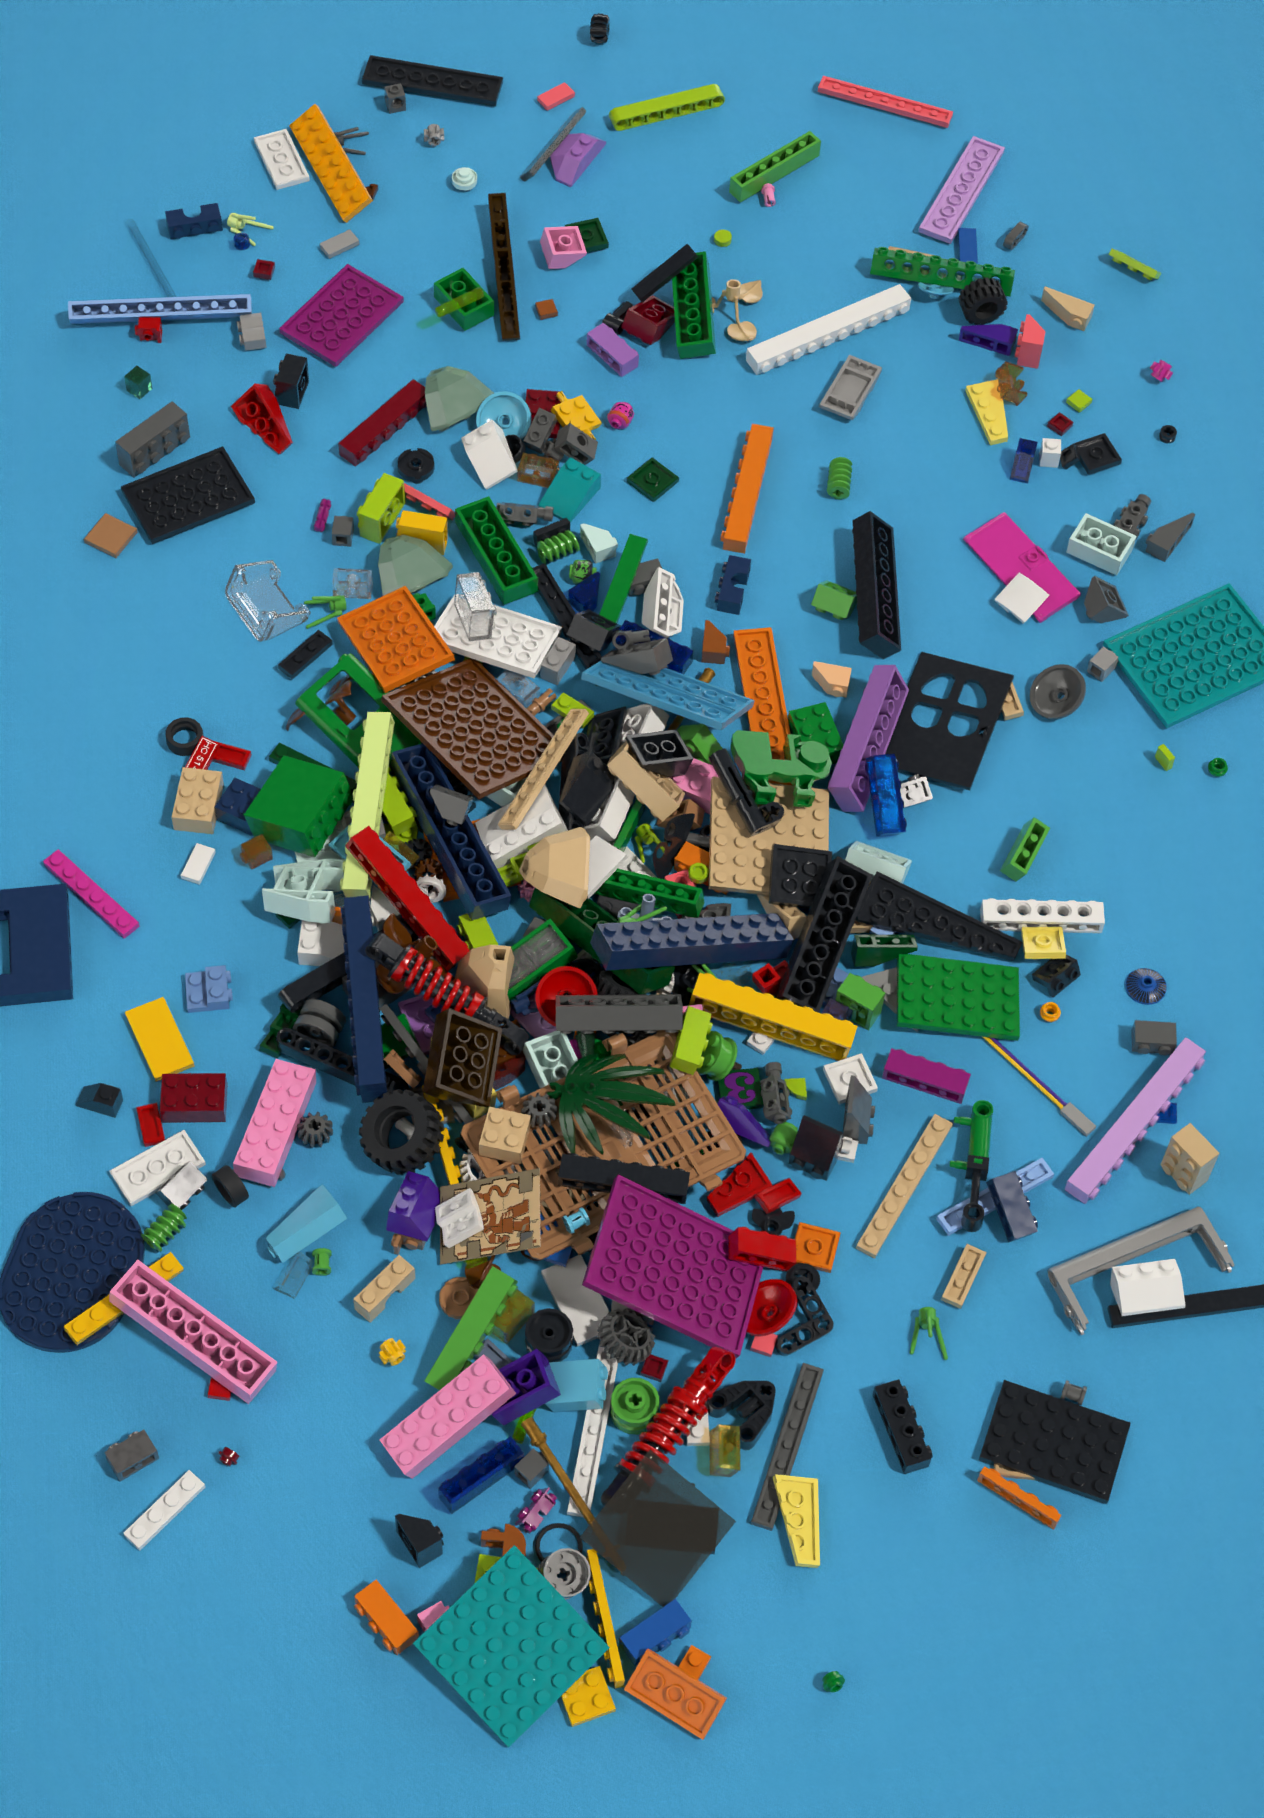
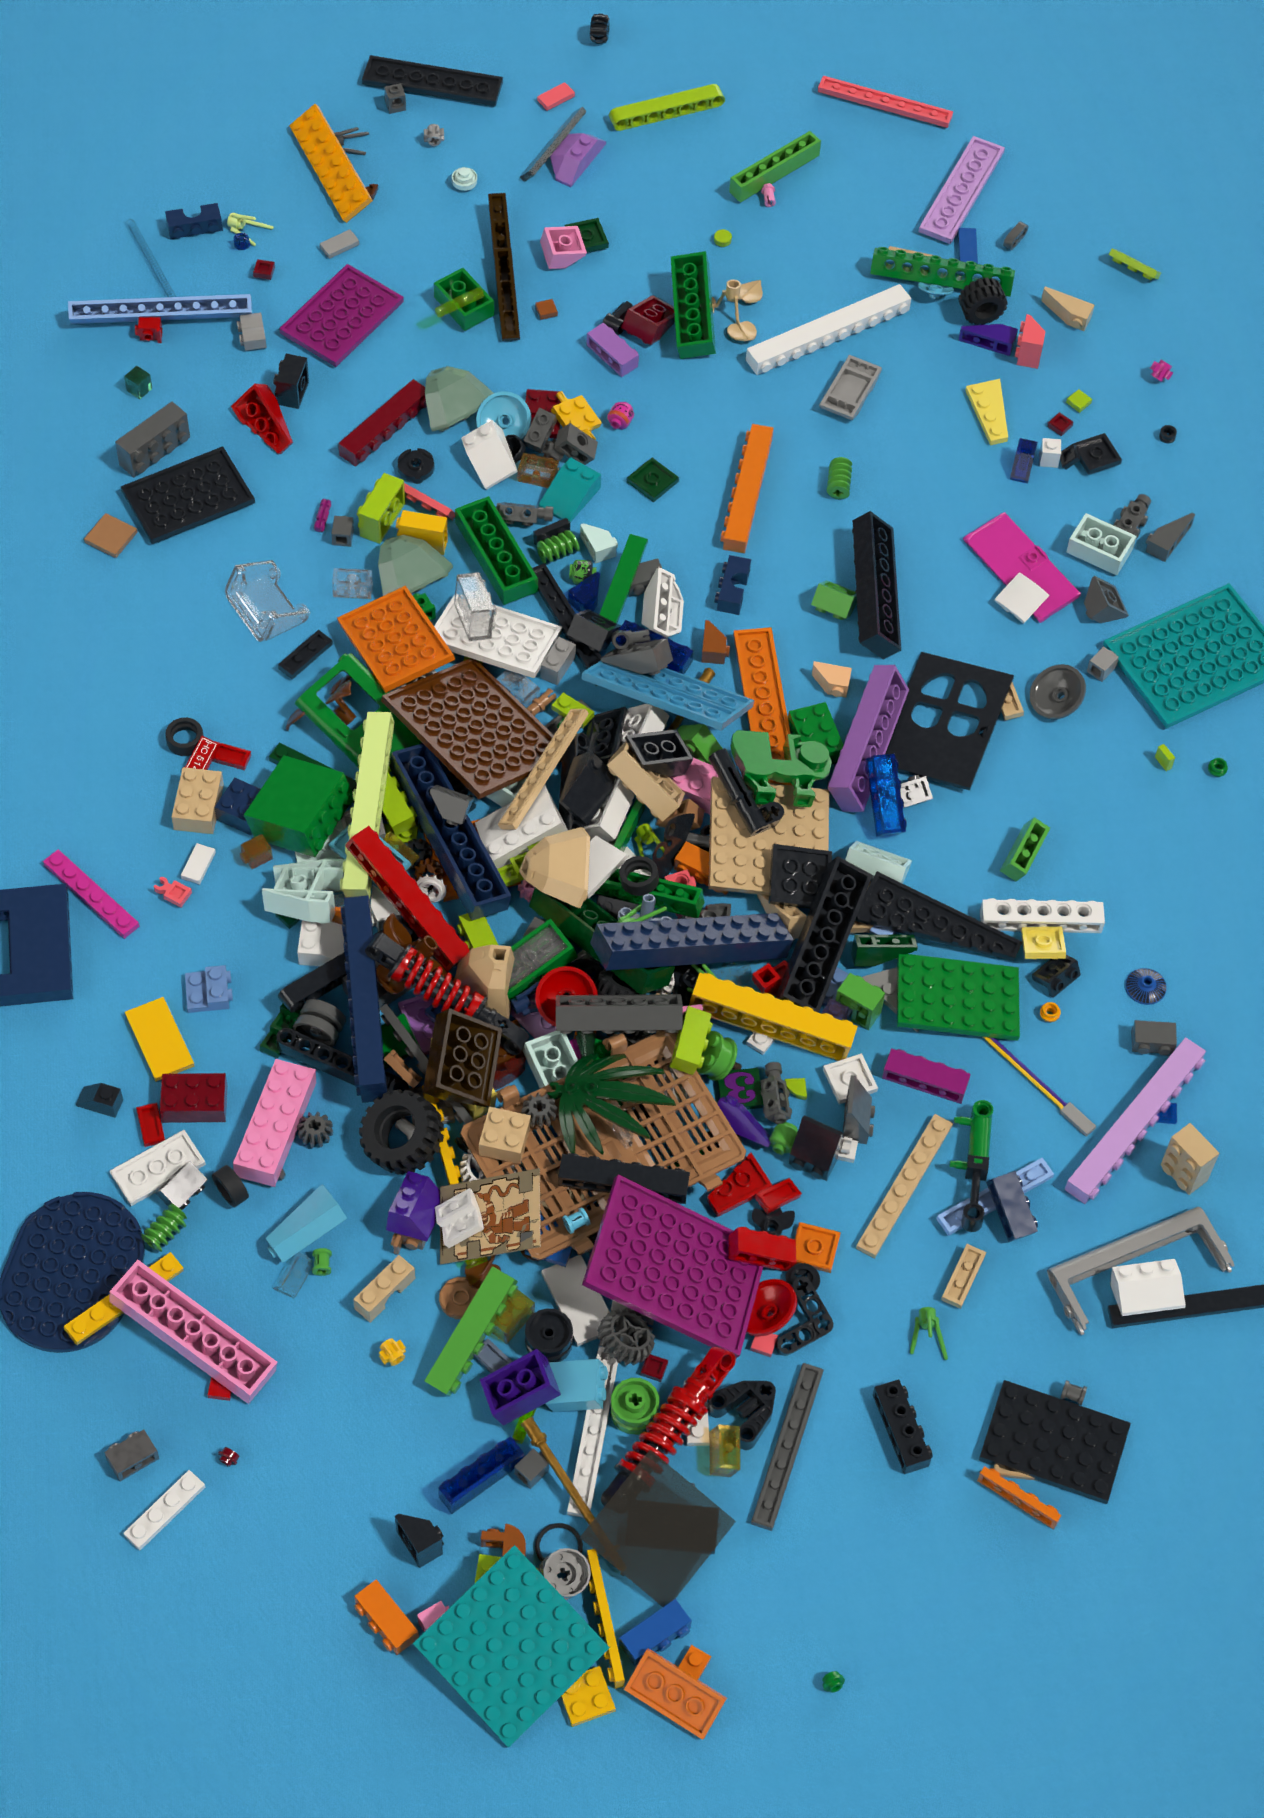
white tile [254,129,310,190] -> none
bright green plant [304,595,346,629] -> none
bright pink brick [380,1354,516,1479] -> none
magenta hinge [515,1487,557,1534] -> none
black tile [631,243,698,303] -> none
lime tile [688,863,709,884] -> none
light yellow wing [773,1474,820,1568] -> none
clear orange window [995,361,1027,406] -> none
none -> coral plate [153,877,192,908]
none -> black tyre [619,856,659,896]

